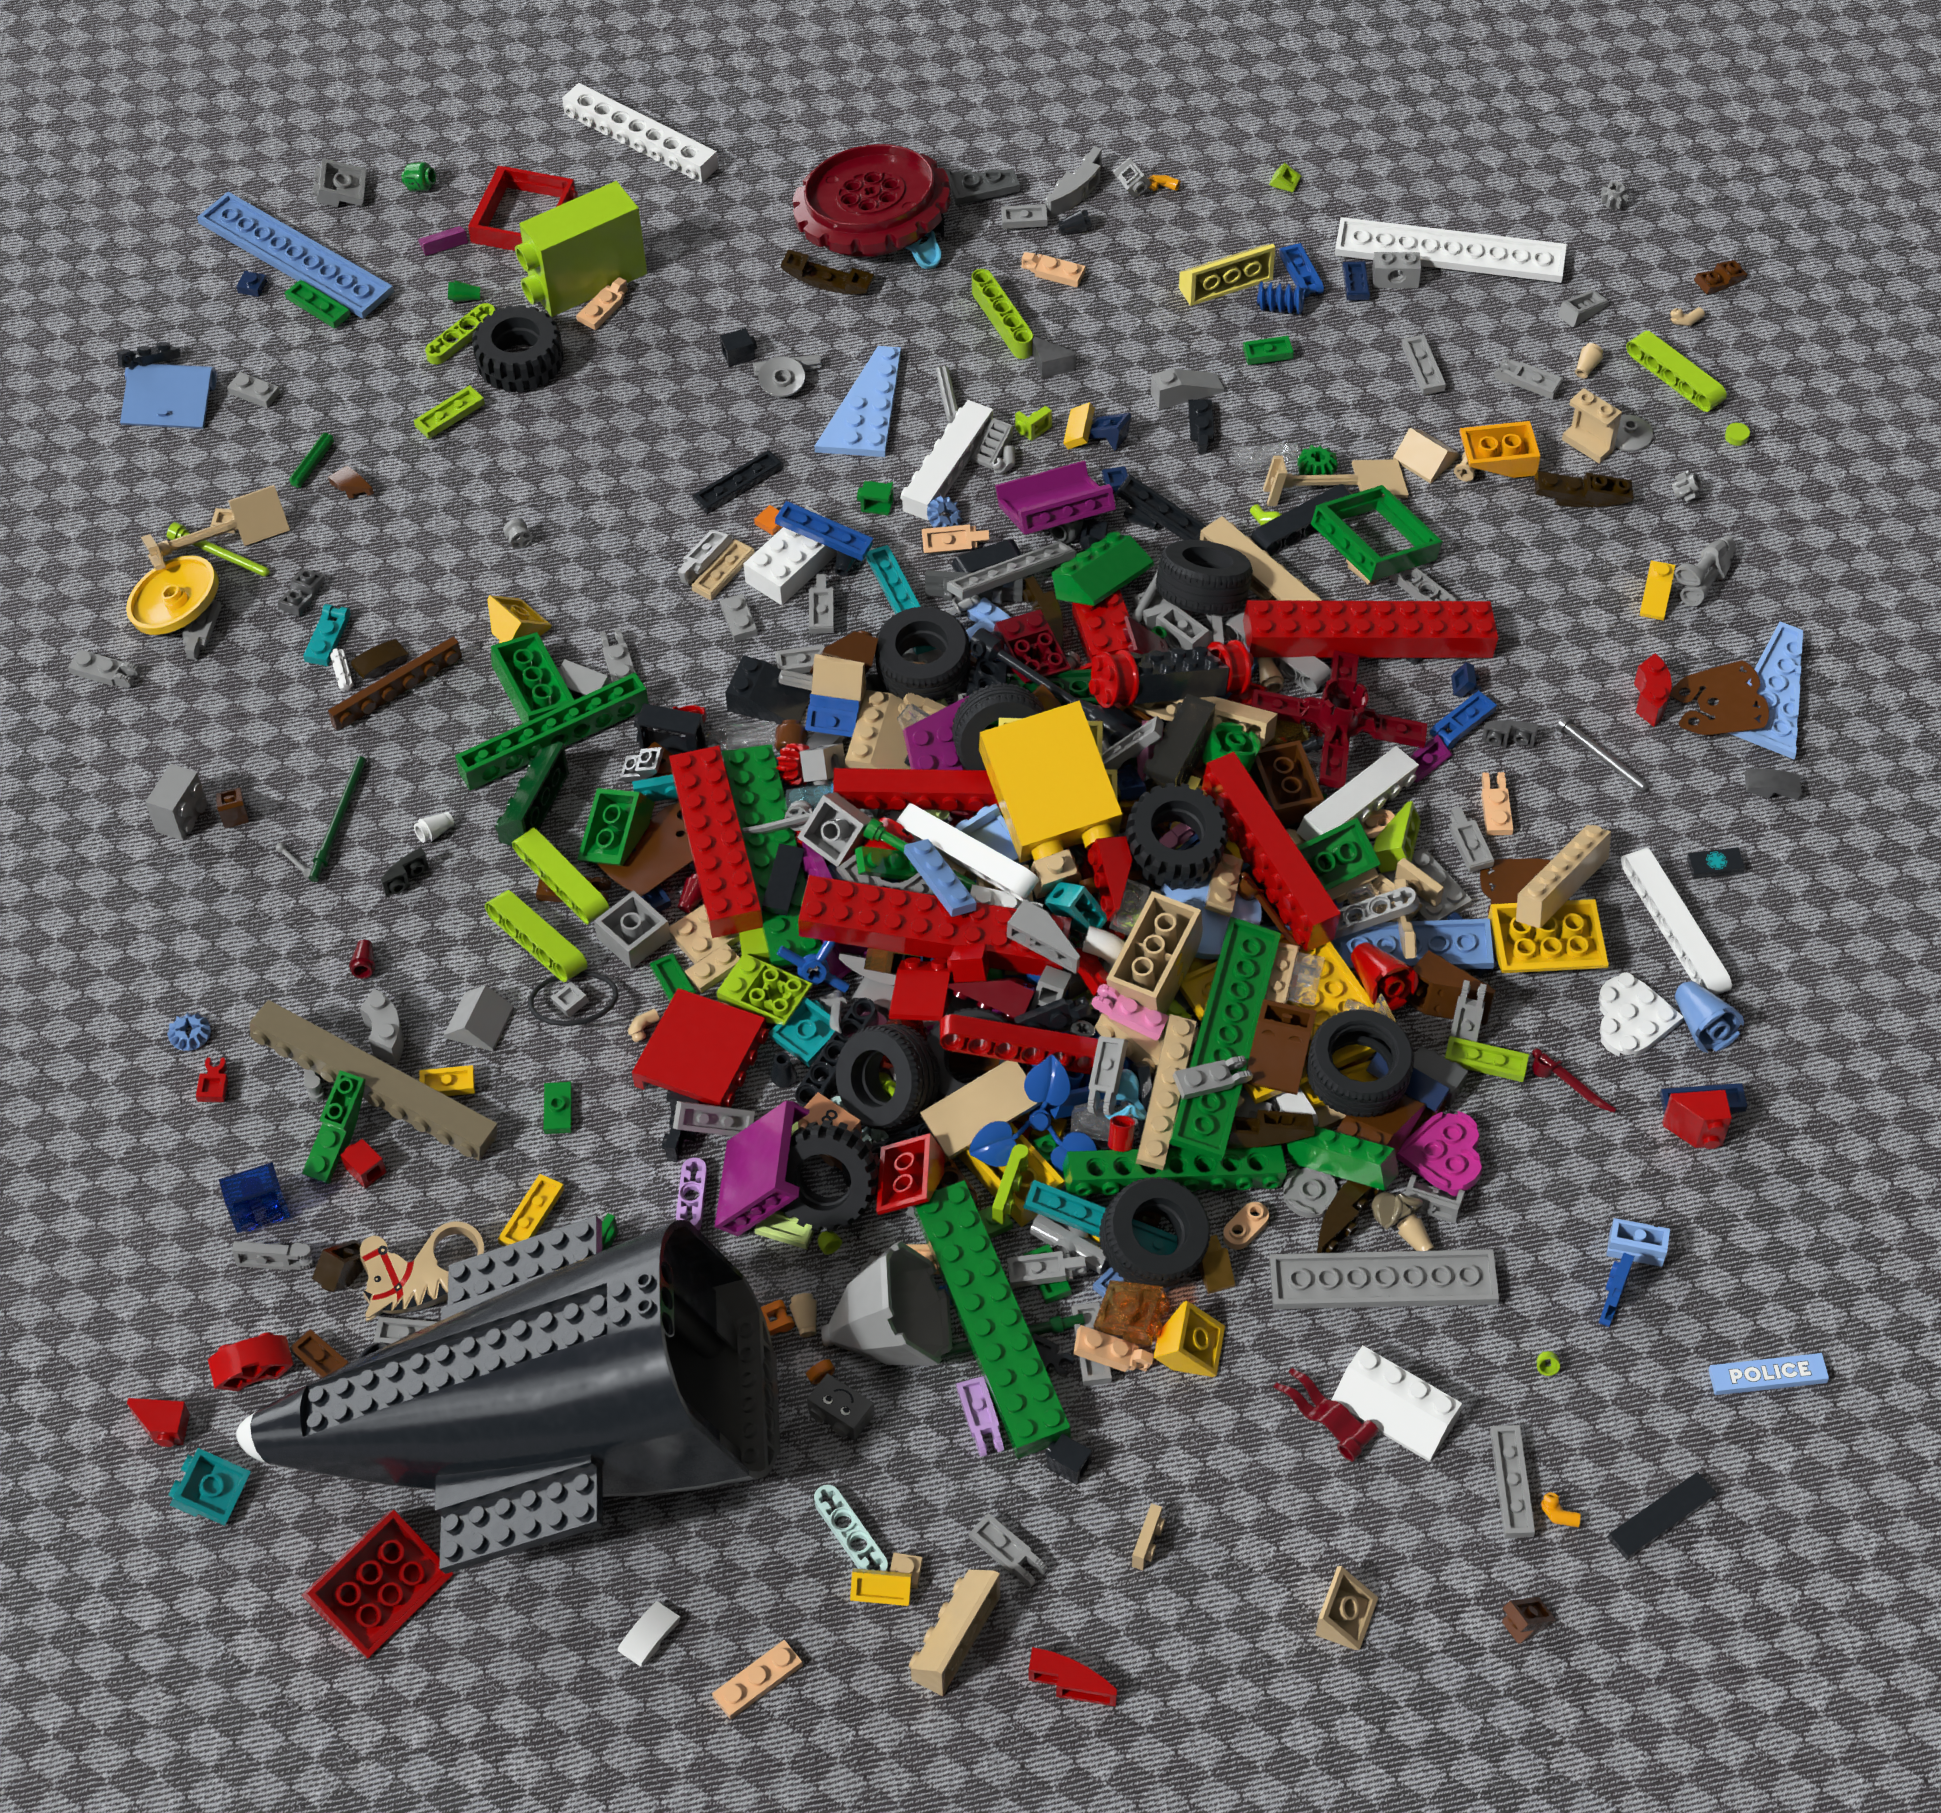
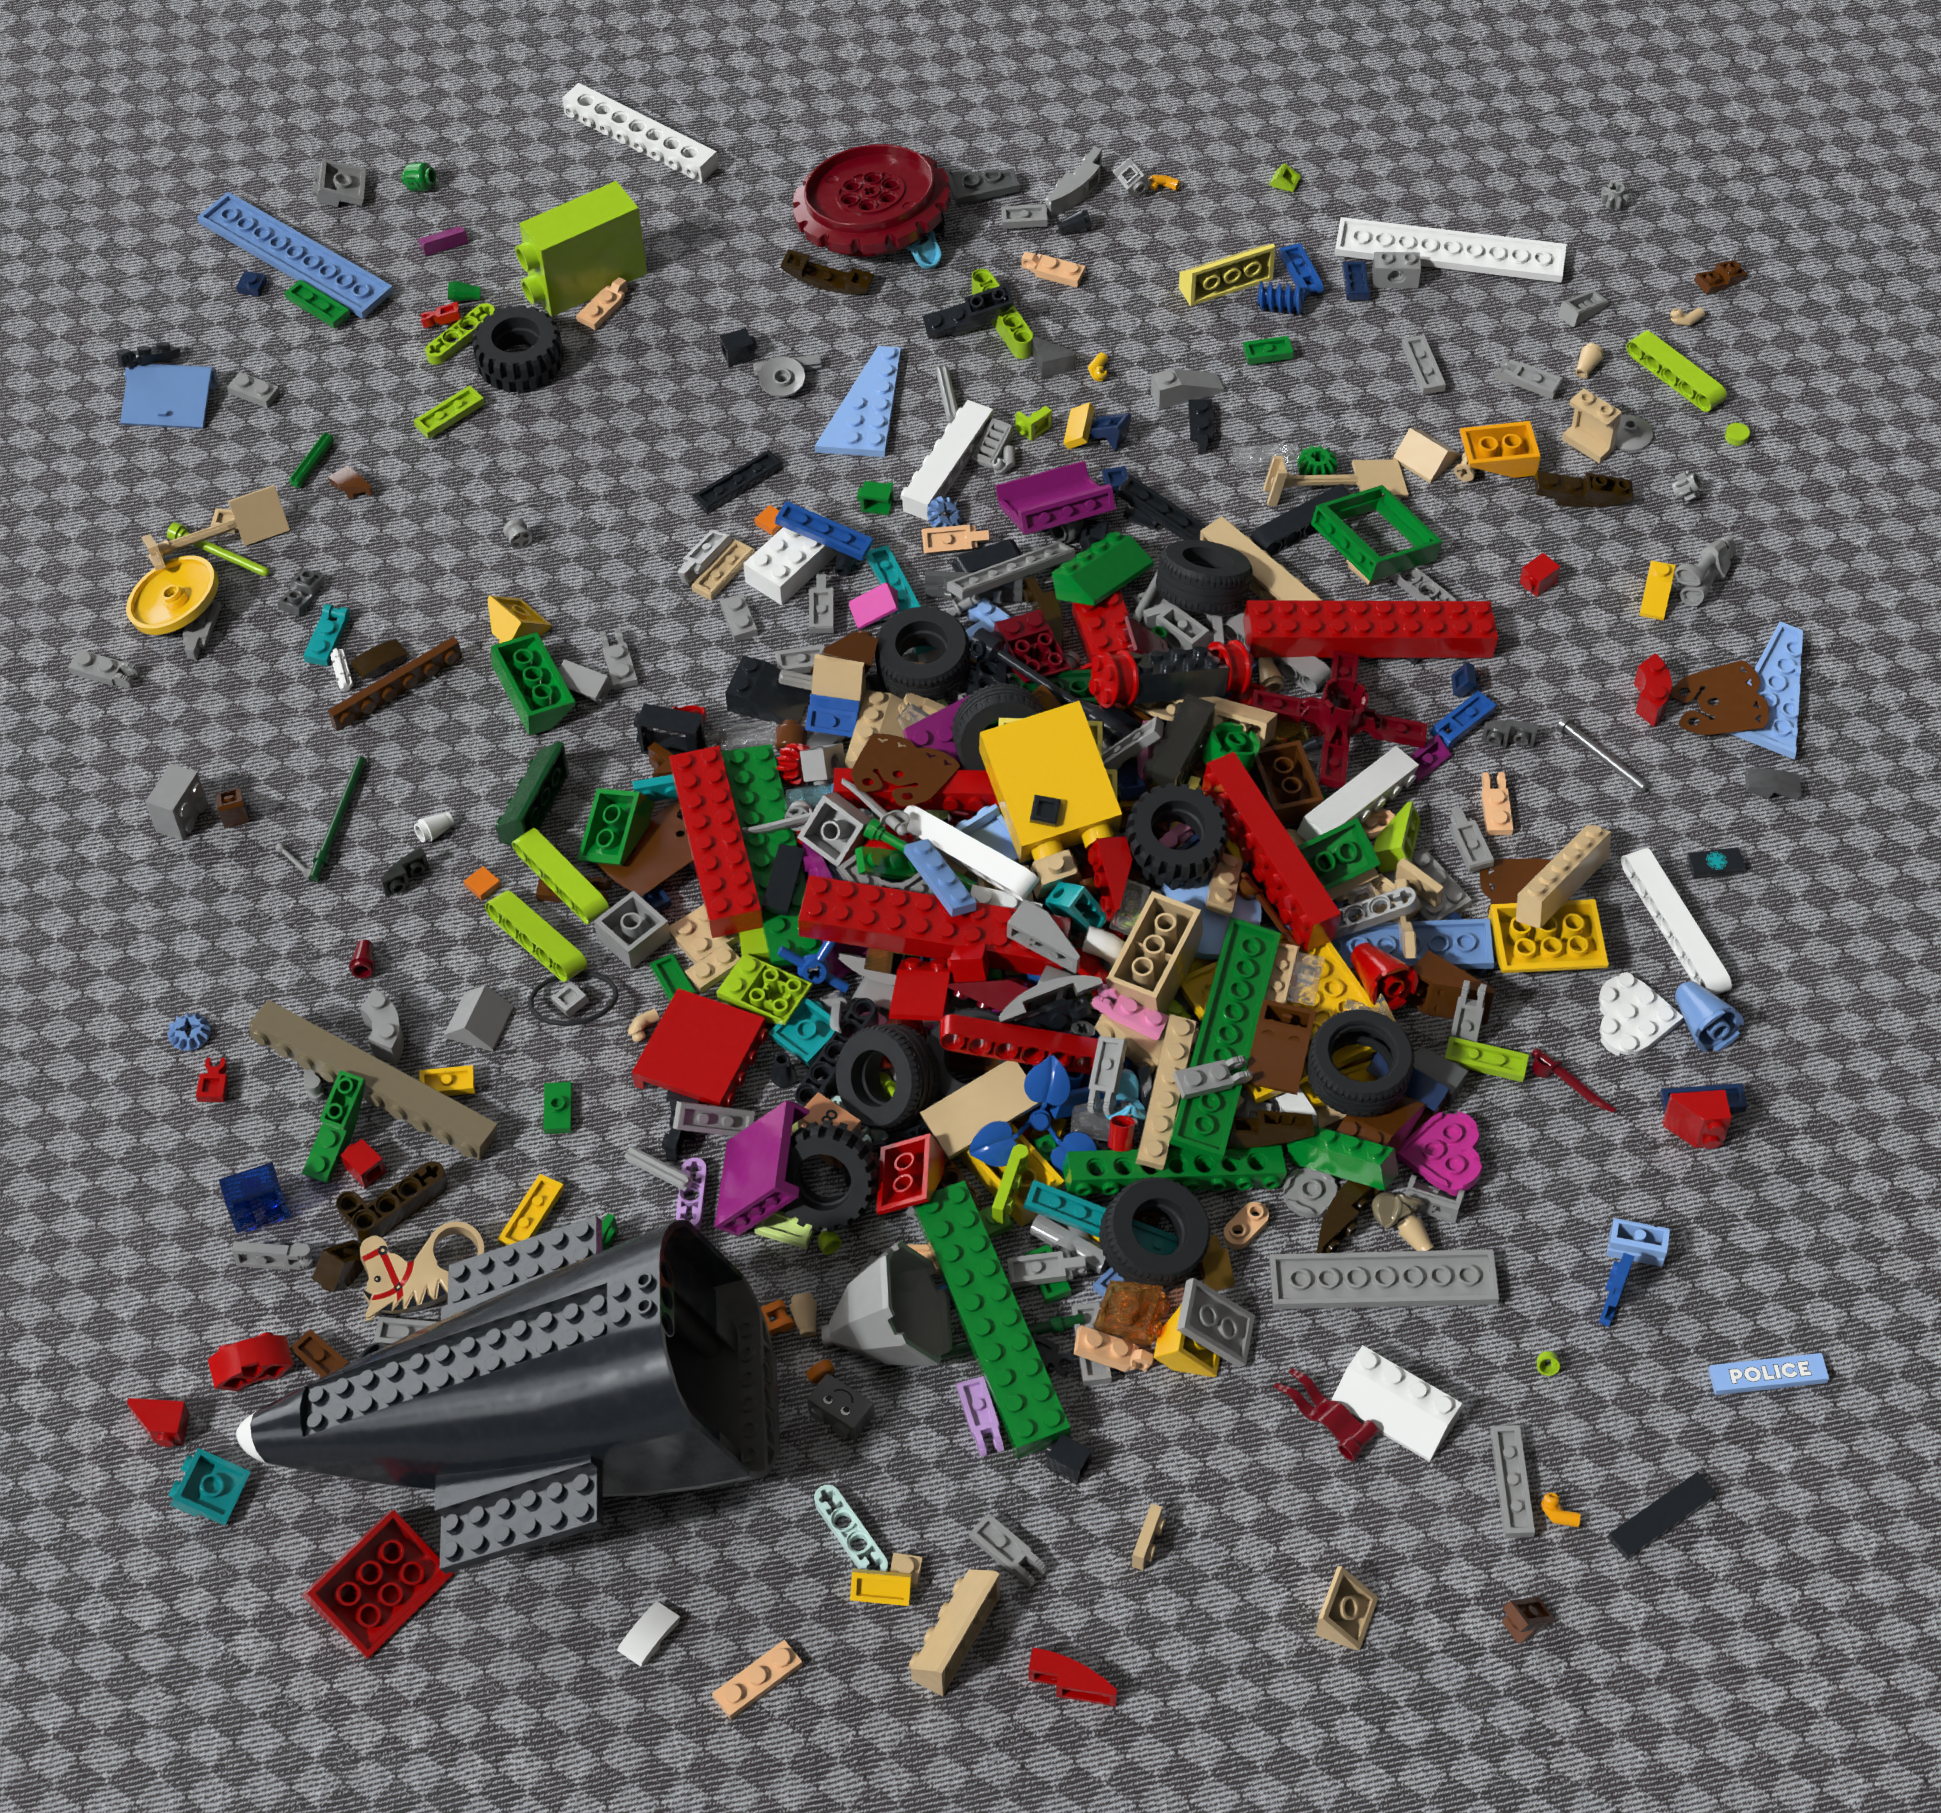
green brick [455,672,649,791] -> none
red window [468,165,578,251] -> none
flat silver slope [620,747,664,783] -> none
dark red cone [677,874,702,914] -> none
lime arm [1250,504,1282,525] -> none
none -> dark brown beam [336,1161,448,1243]
none -> red plate [420,301,461,328]
none -> orange tile [464,866,501,901]
none -> light grey axle [625,1147,693,1191]
none -> light grey sword [841,778,910,836]
none -> slope [849,582,899,630]
none -> reddish brown piece [851,734,960,806]
none -> black slope [922,284,1014,340]
none -> light grey slope [999,975,1103,1023]
none -> black tile [1030,795,1061,827]
none -> yellow arm [1088,352,1108,382]
none -> light grey plate [1177,1278,1255,1368]
none -> red brick [1520,553,1561,597]

